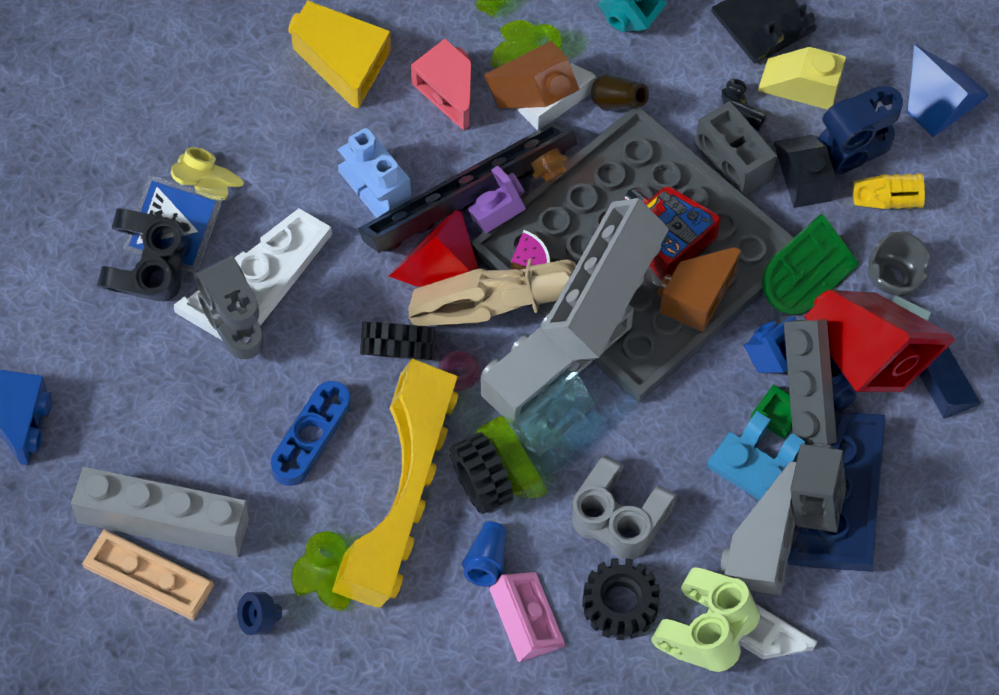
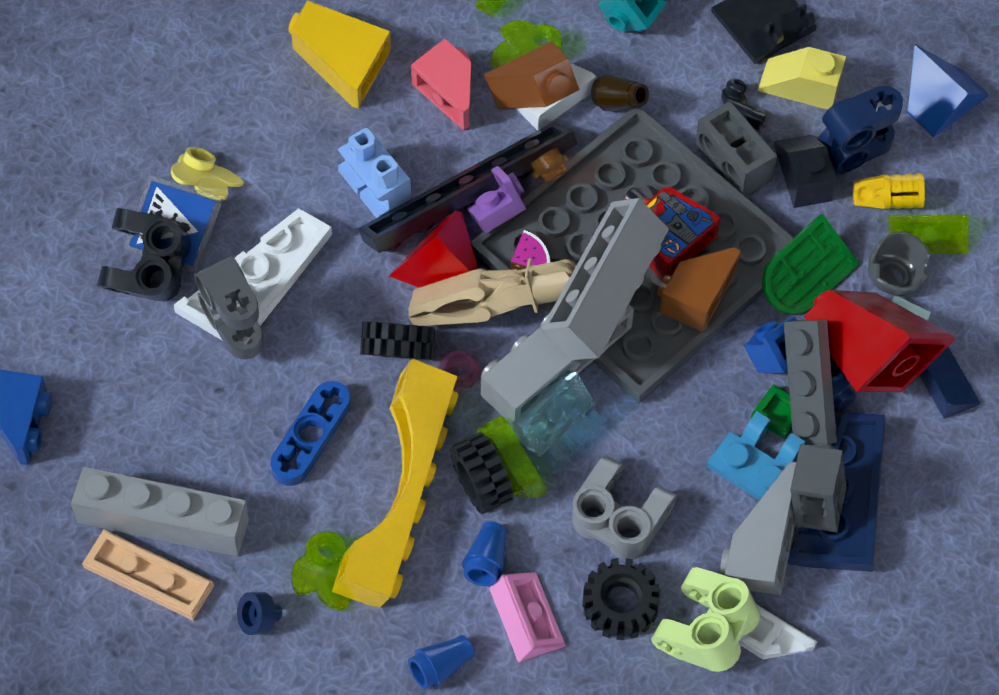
none -> blue cone [408,635,475,689]
none -> clear neon green slope [886,214,969,254]

